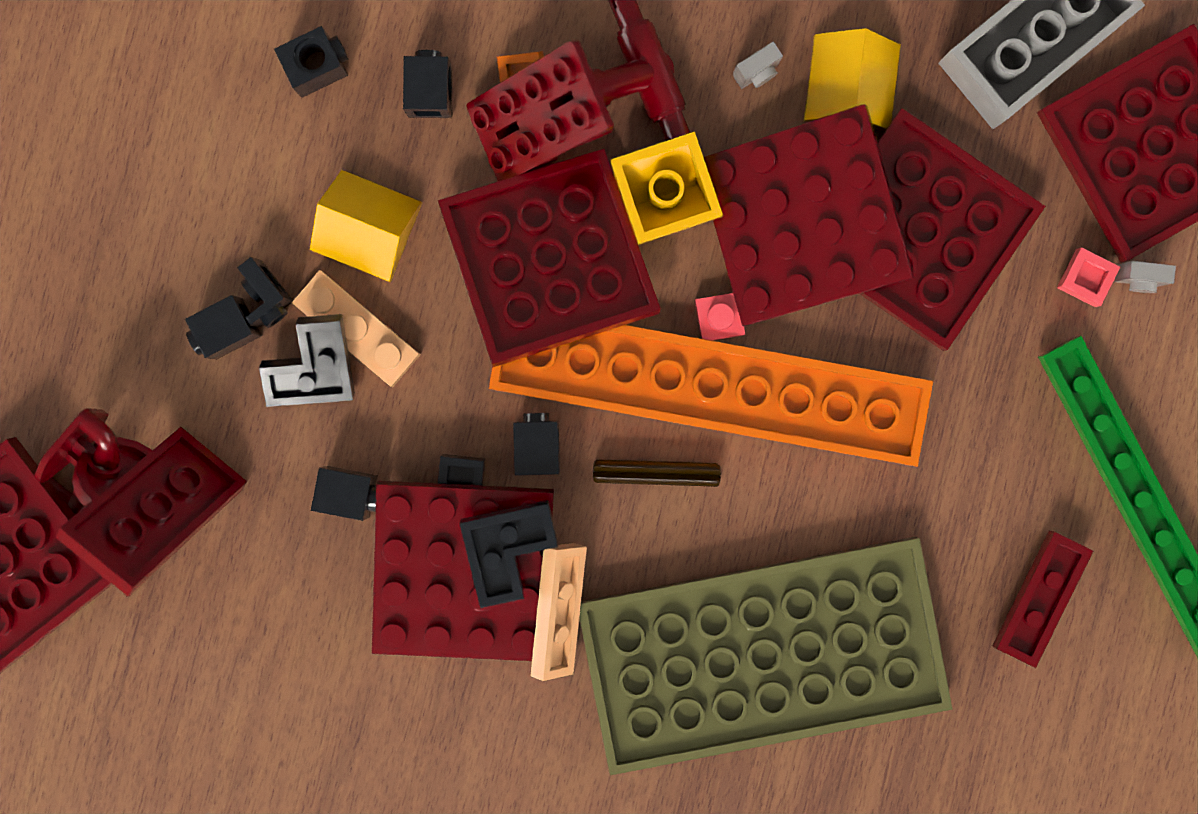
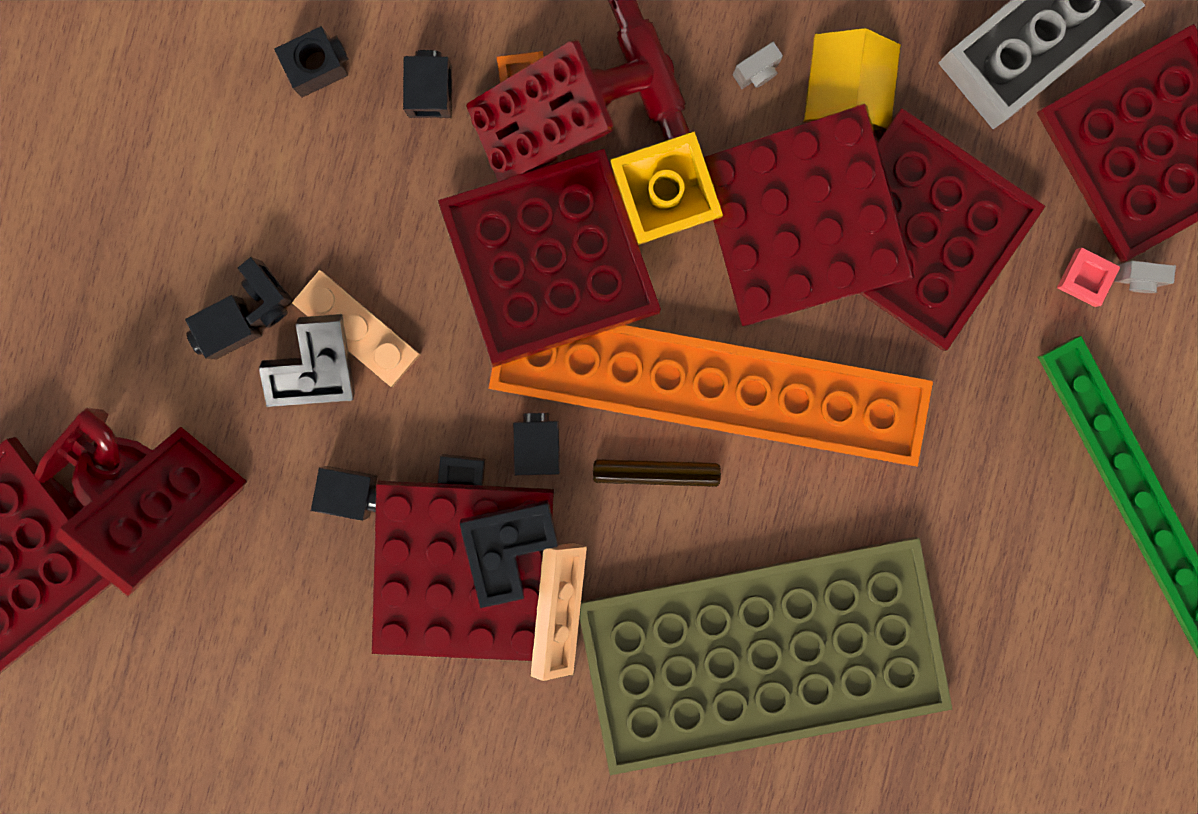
yellow slope [310,170,422,282] -> none
coral plate [694,293,745,341] -> none
dark red plate [992,530,1094,668] -> none

